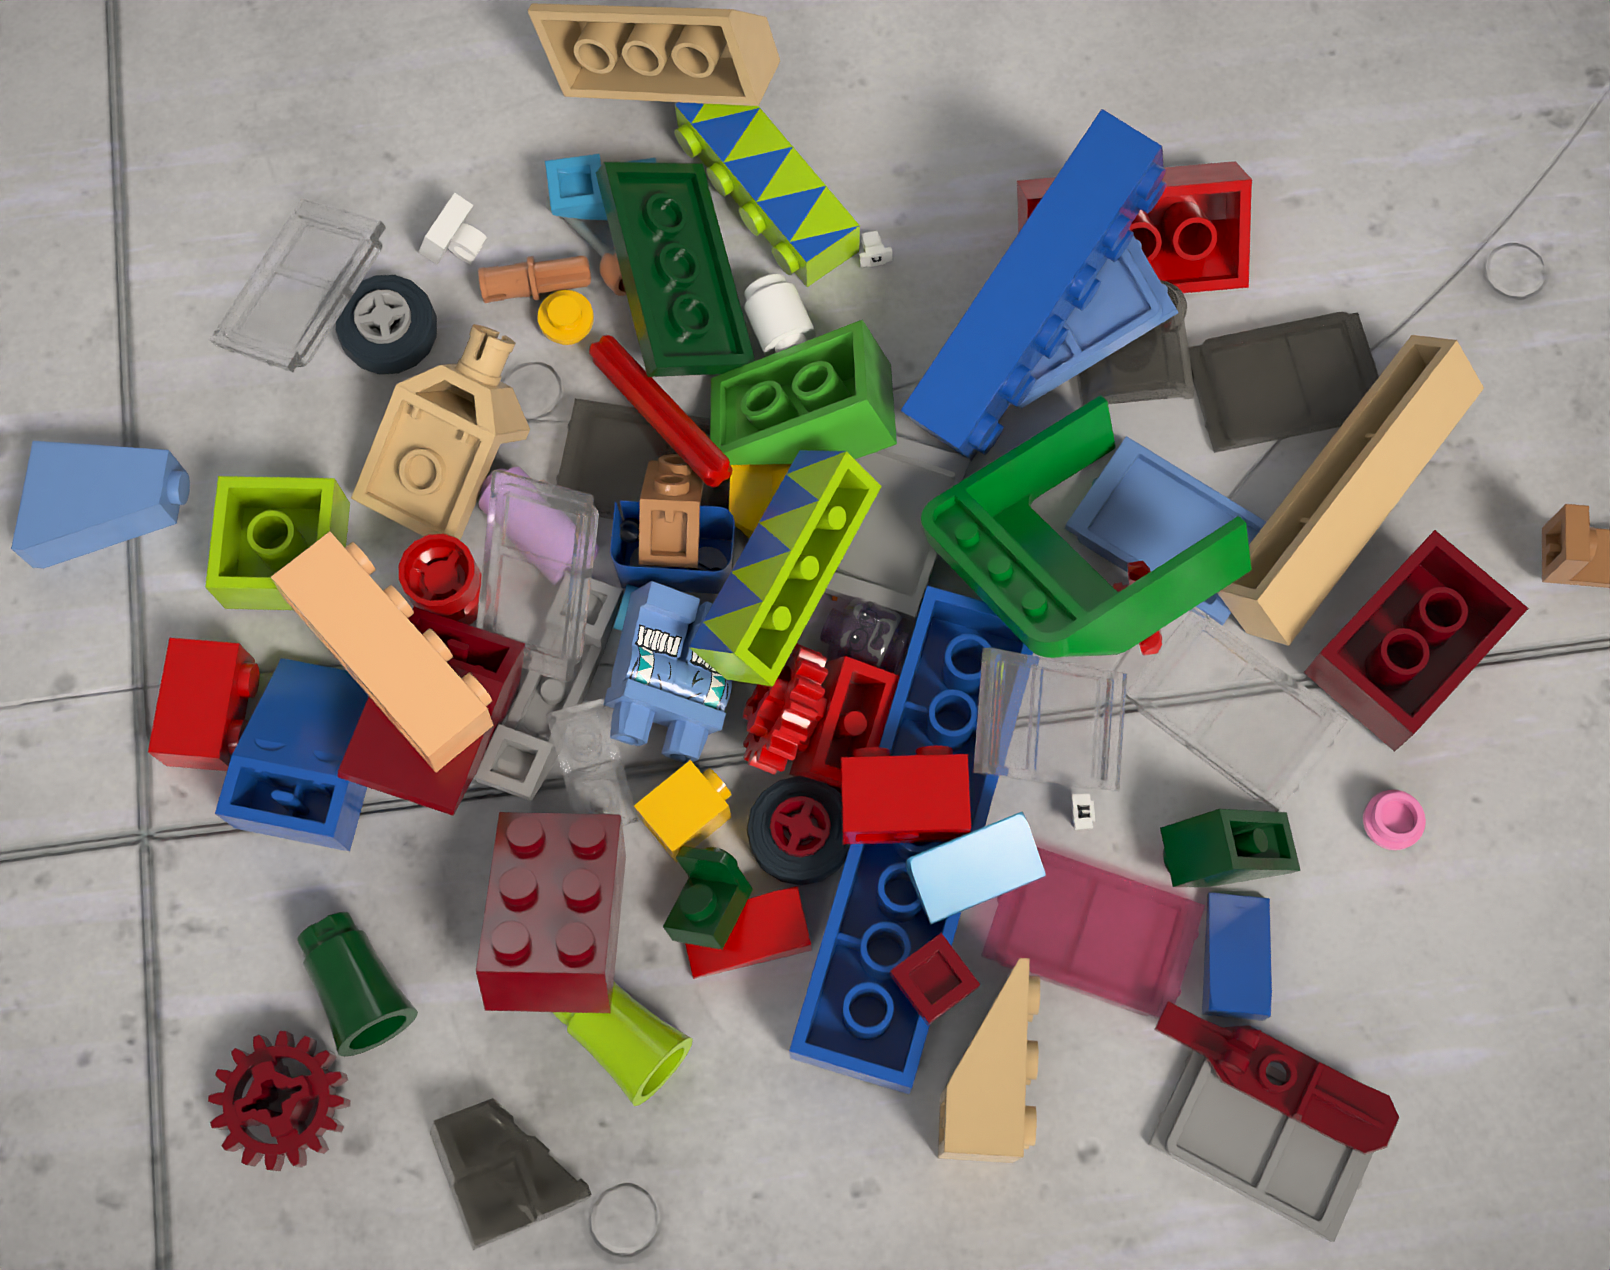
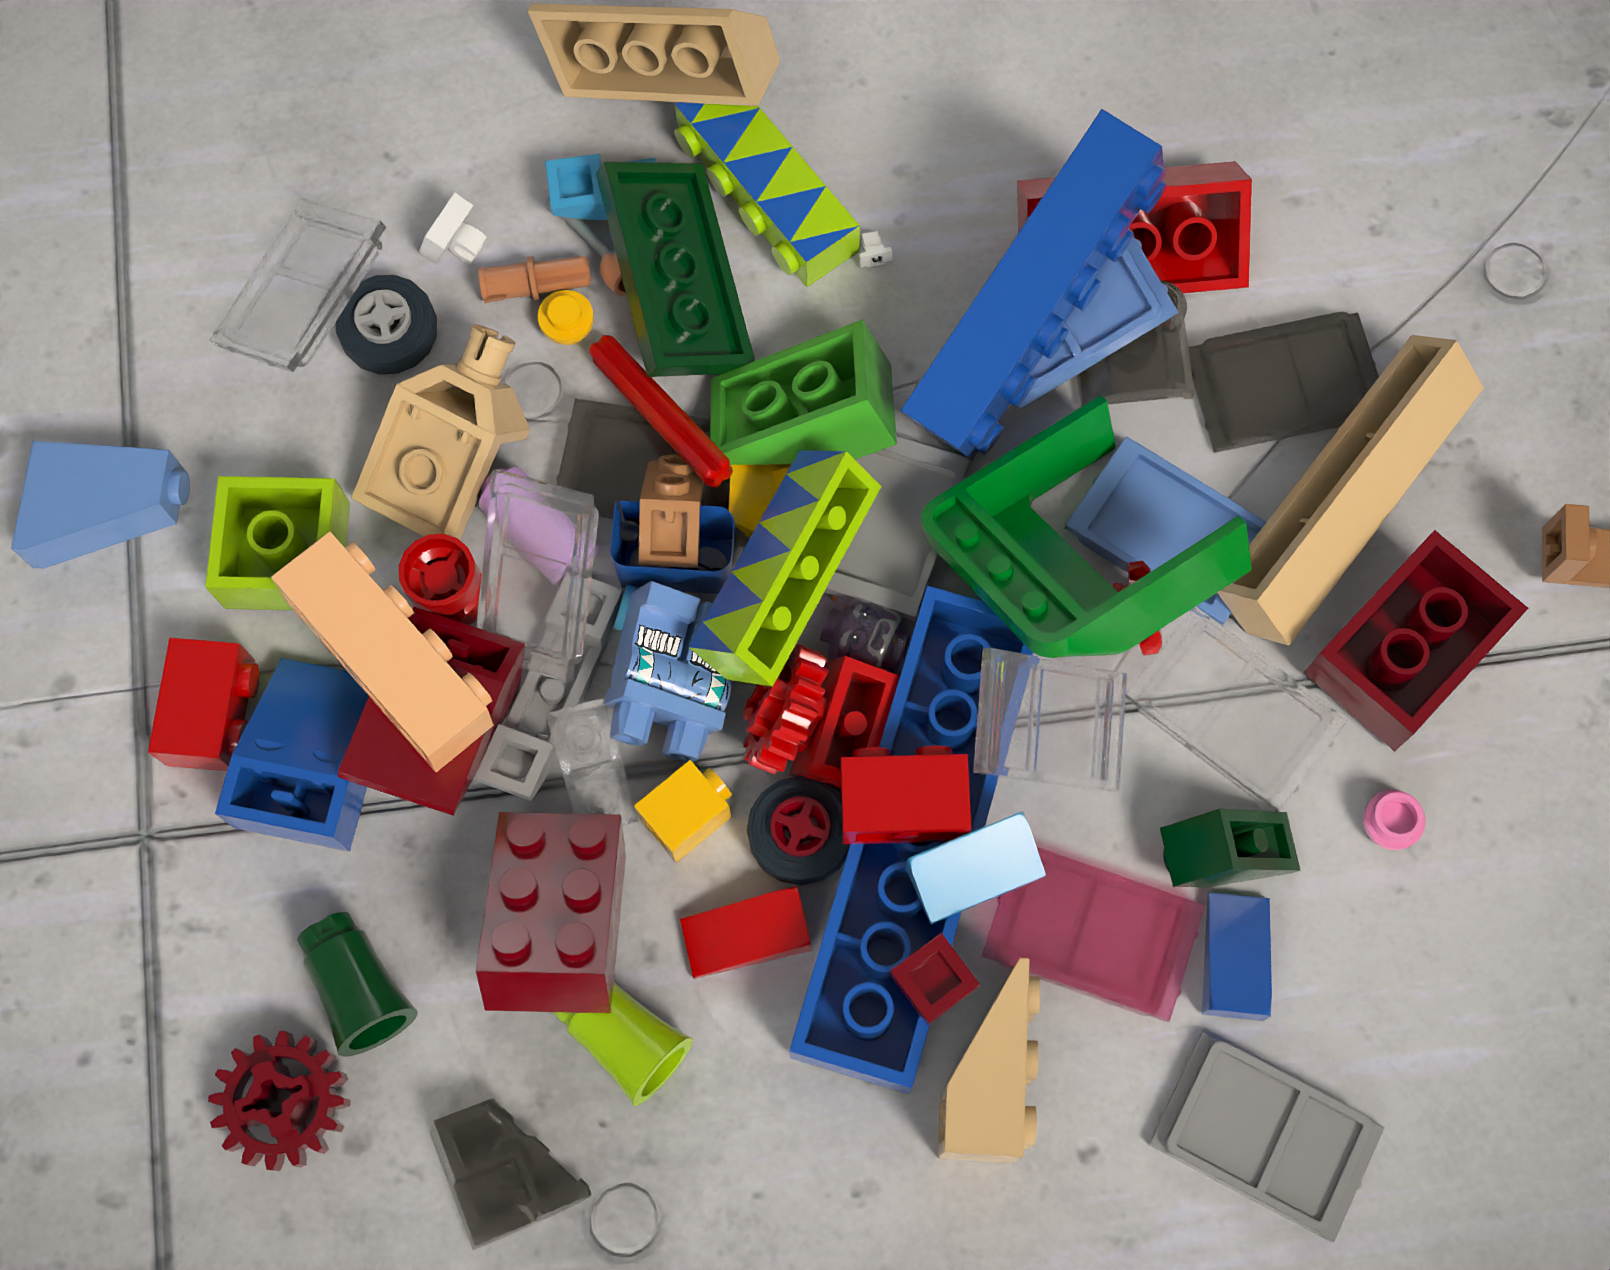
dark green bracket [663,846,753,950] -> none
white brick [744,274,816,357] -> none
white piece [1071,793,1095,831] -> none
dark red piece [1154,1001,1400,1155] -> none

